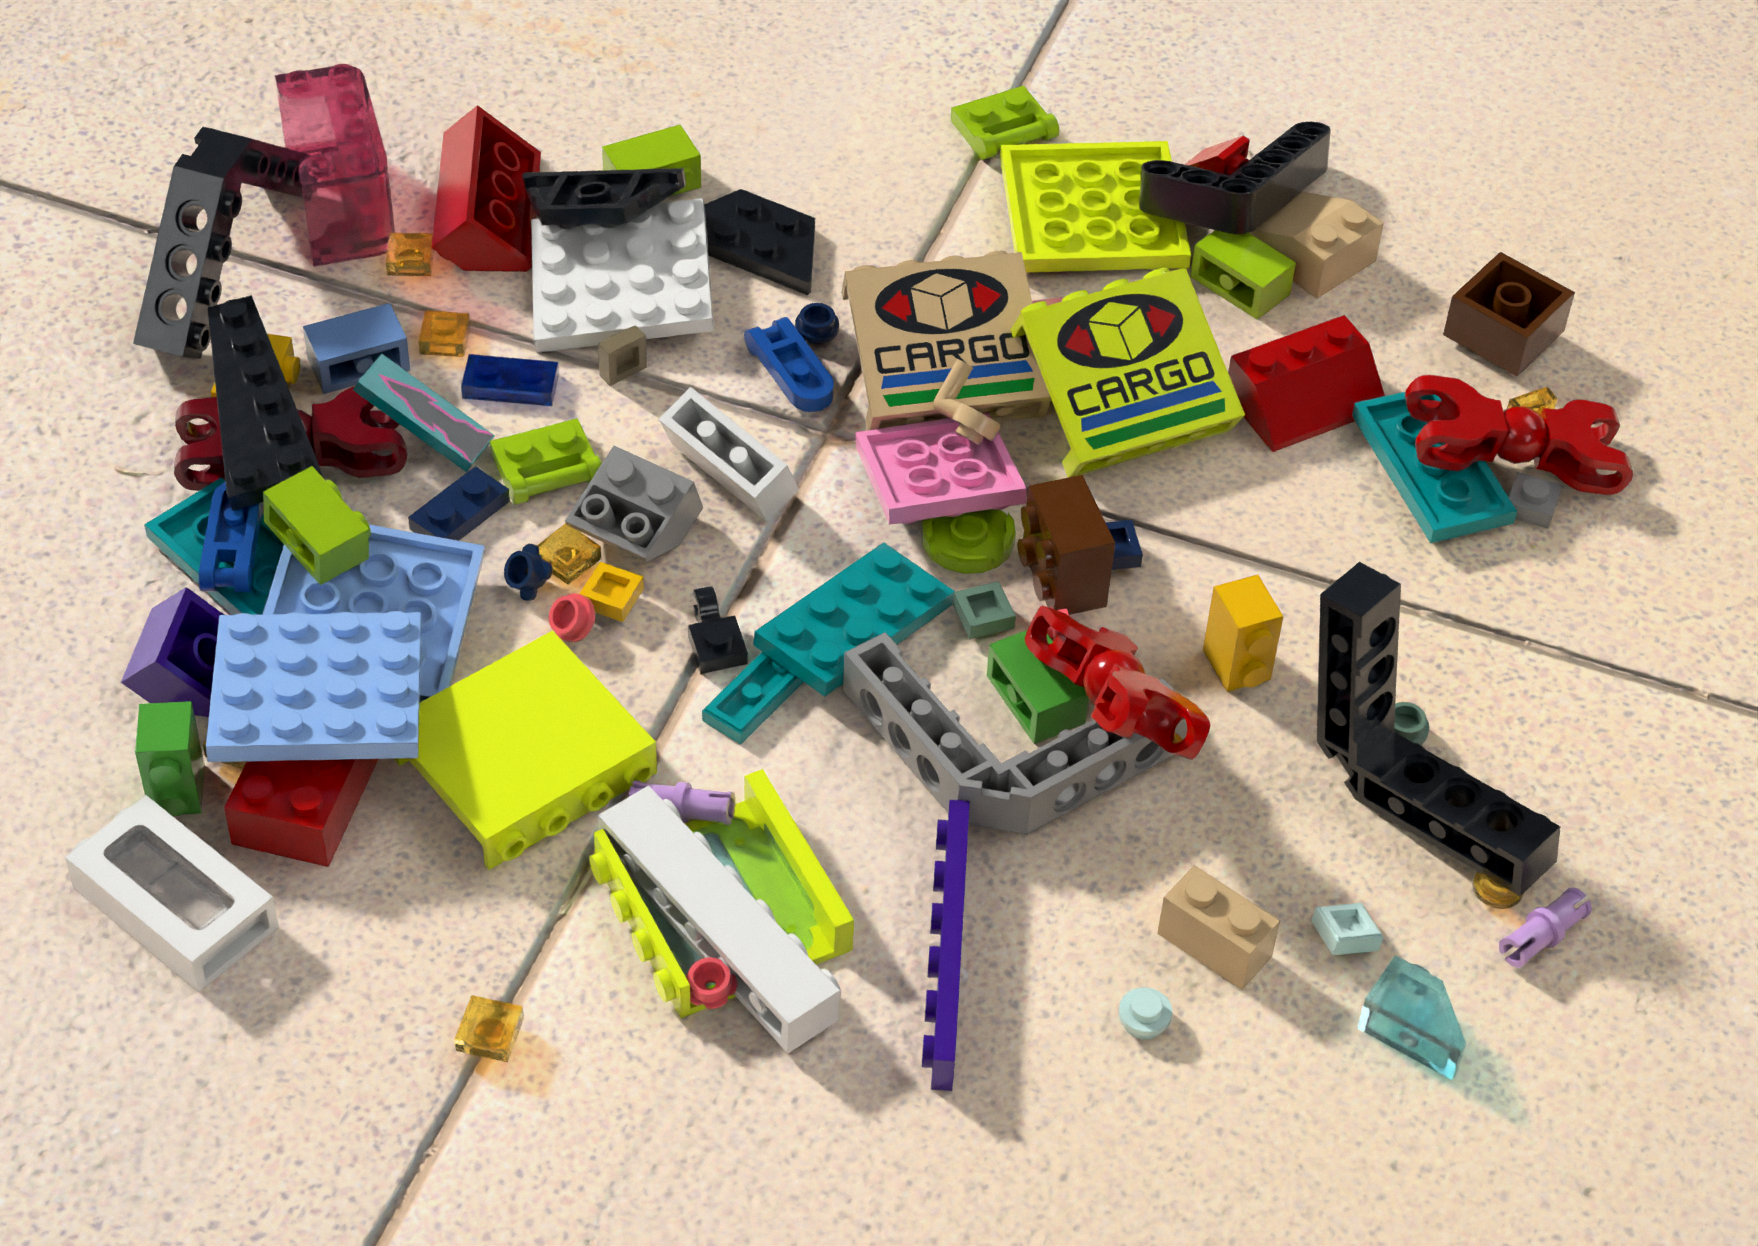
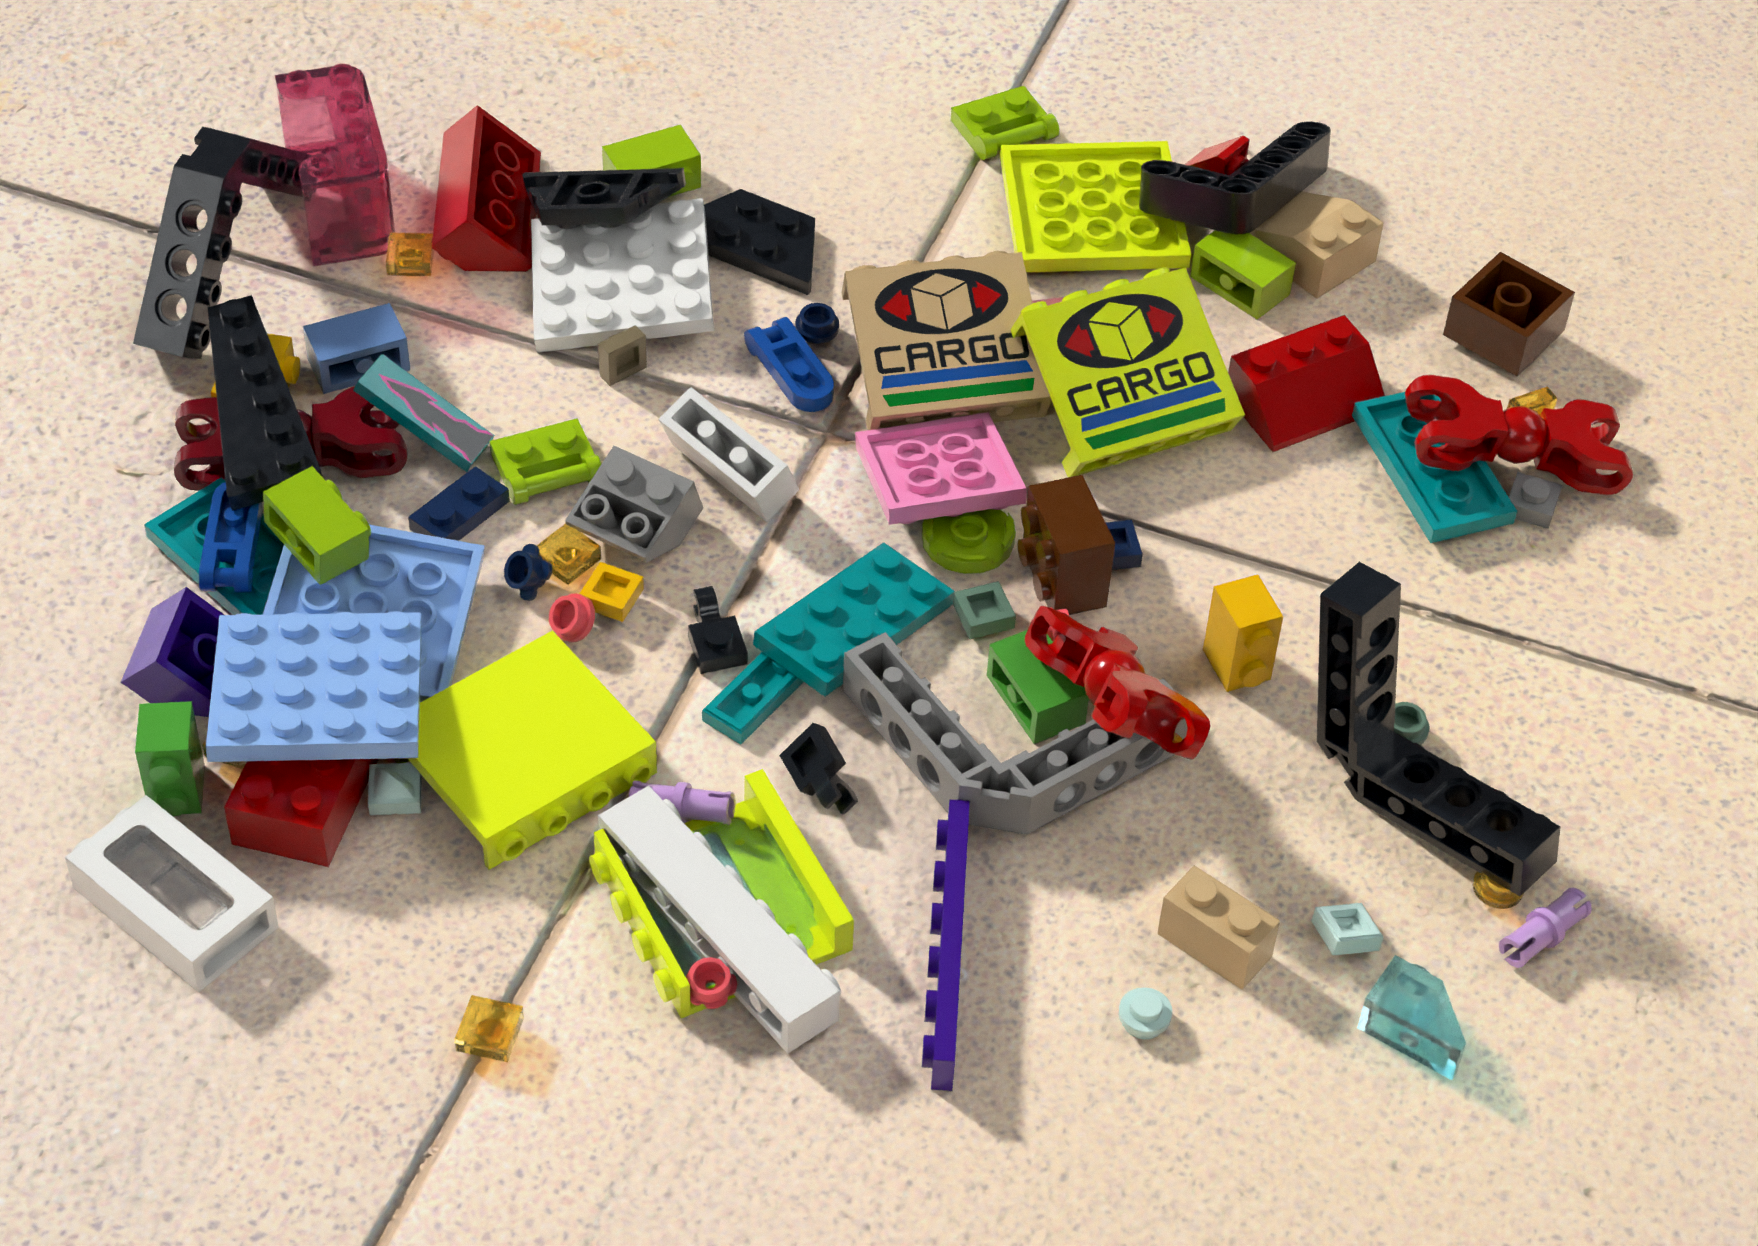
clear yellow plate [418,310,471,357] -> none
clear blue plate [461,354,559,406] -> none
tan plate [933,359,1001,445] -> none
none -> light aqua tile [368,763,422,815]
none -> black plate [779,723,858,814]

